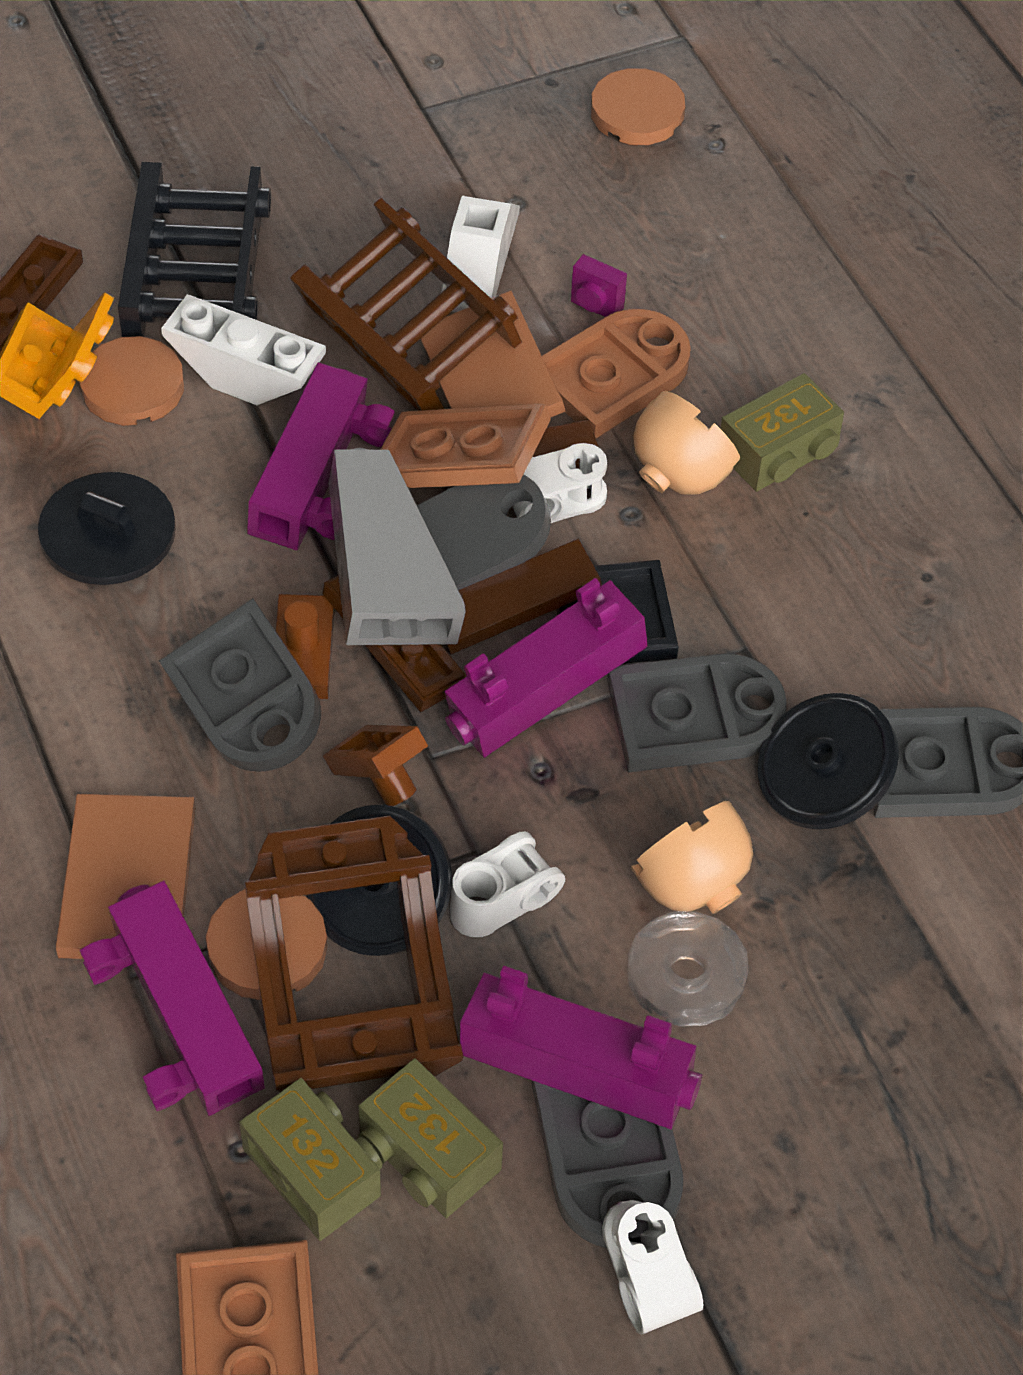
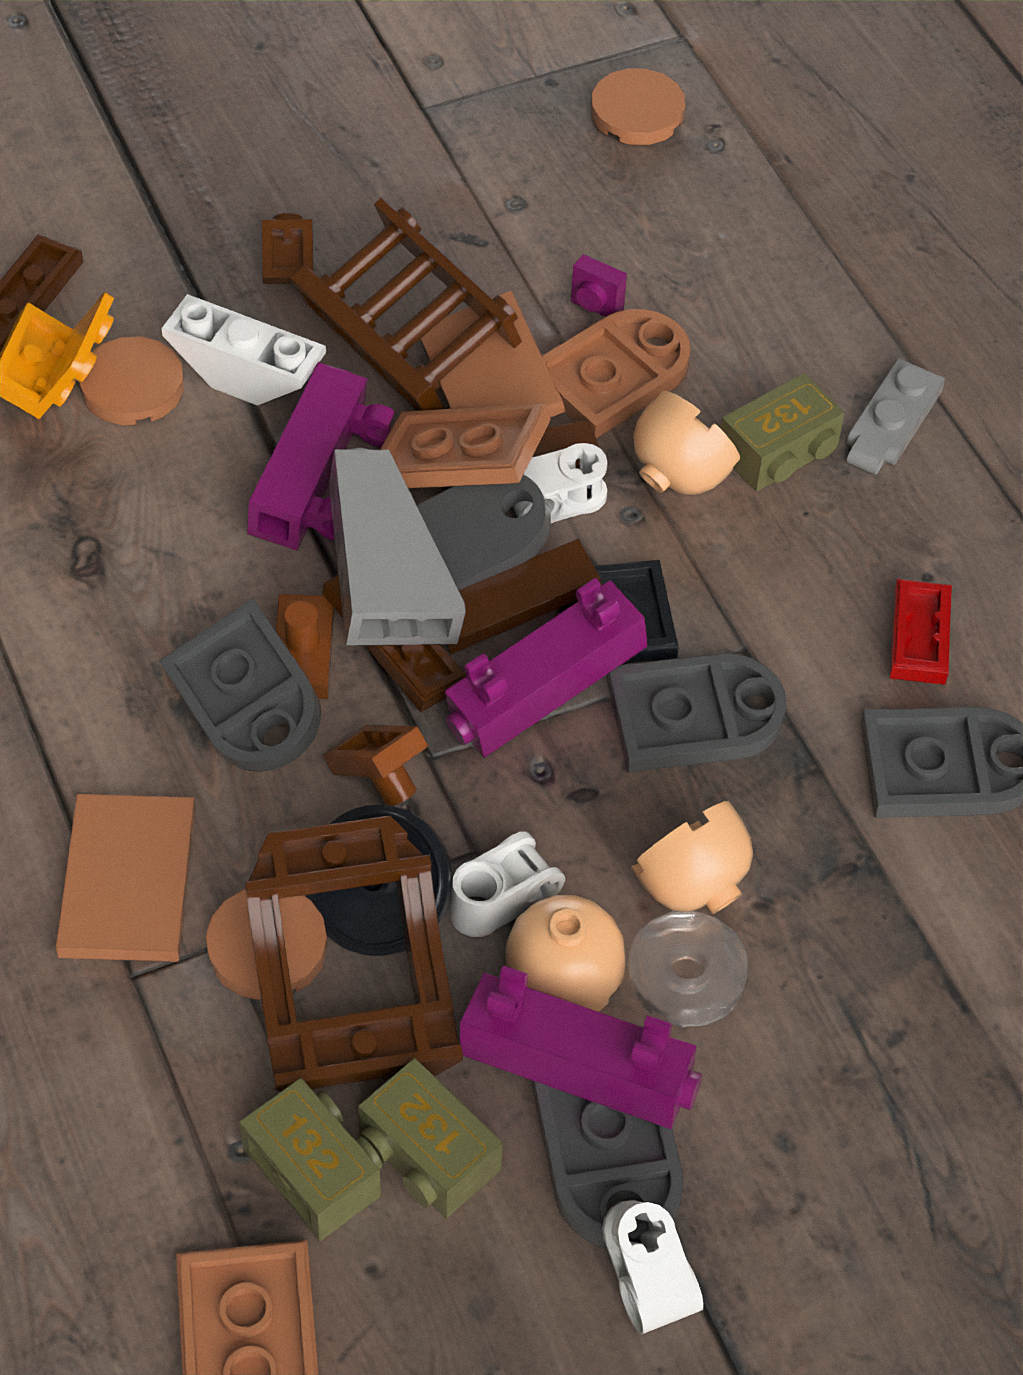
black shield [38,472,176,585] -> none
magenta brick [79,880,265,1116] -> none
black fence [118,162,271,337] -> none
white slope [442,196,520,312] -> none
black shield [758,693,899,829] -> none
none -> reddish brown bracket [262,213,313,284]
none -> light nougat cylinder [505,895,625,1012]
none -> light grey hinge [846,358,945,475]
none -> red plate [889,579,952,685]

